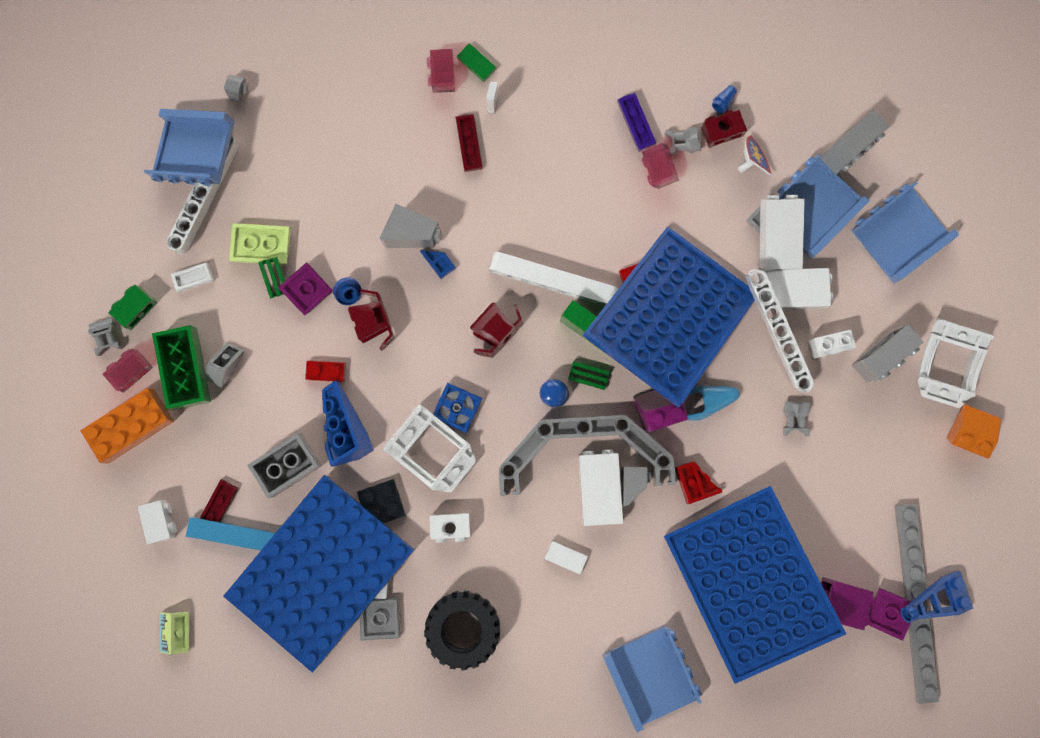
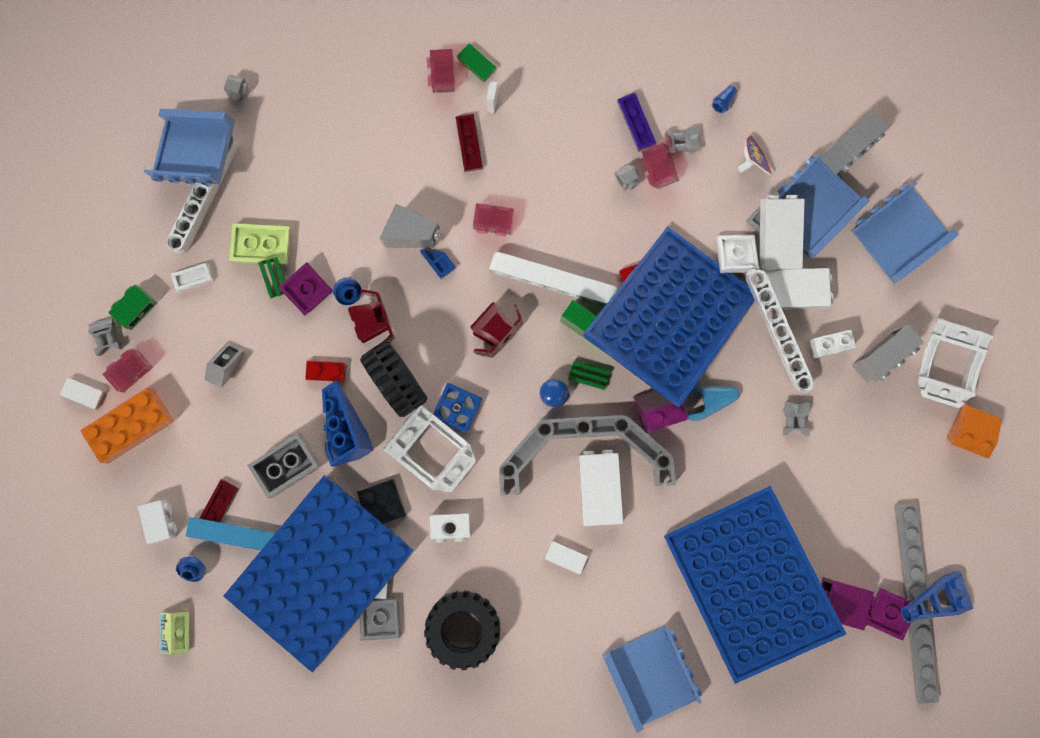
green brick [152,325,211,411] -> none
light grey slope [622,467,651,506] -> none
red wing [675,461,723,504] -> none
dark red brick [701,110,747,148] -> none
none -> white tile [60,377,105,410]
none -> blue plate [176,557,206,582]
none -> black tyre [360,341,428,417]
none -> clear pink brick [473,203,514,237]
none -> light grey plate [615,164,640,191]
none -> white plate [716,235,759,273]

